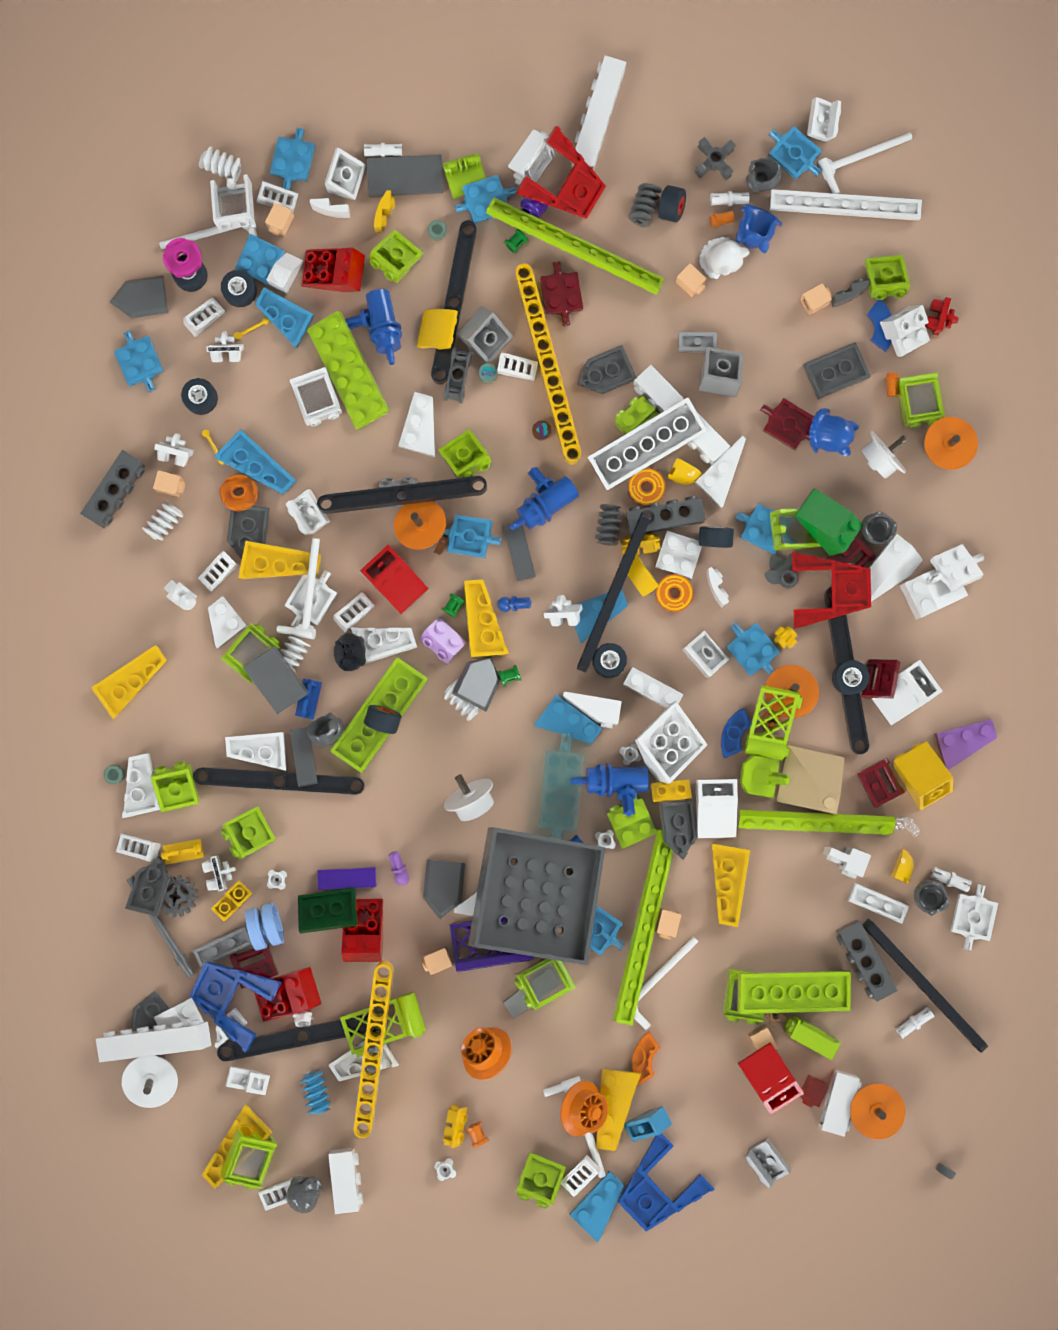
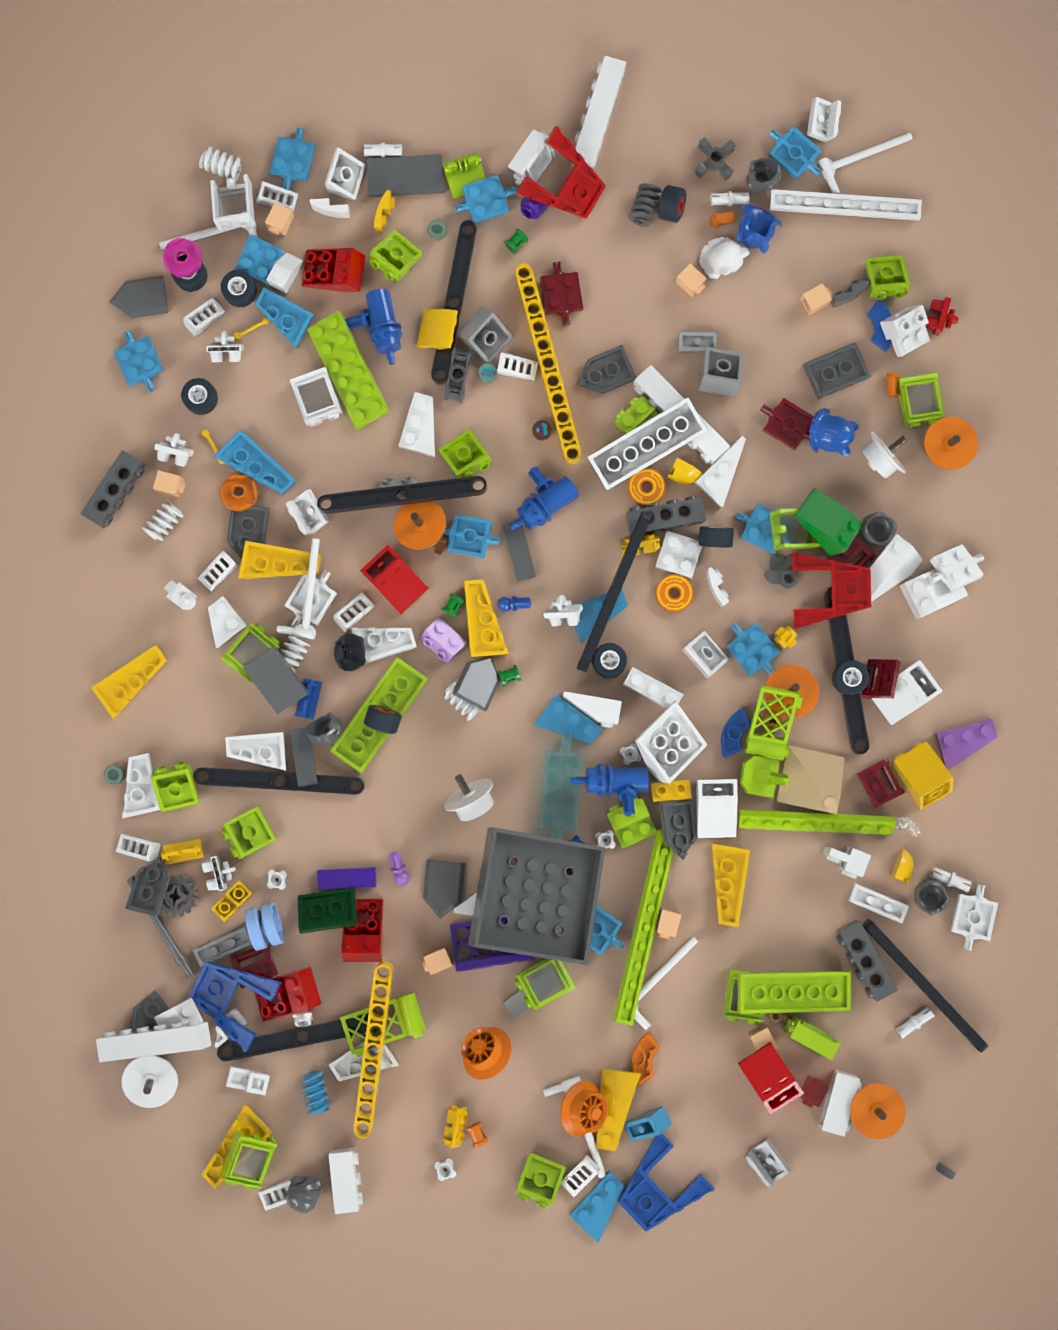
lime plate [486,197,664,295] -> none
dark grey piece [595,504,623,546] -> none
yellow slope [628,554,659,597] -> none

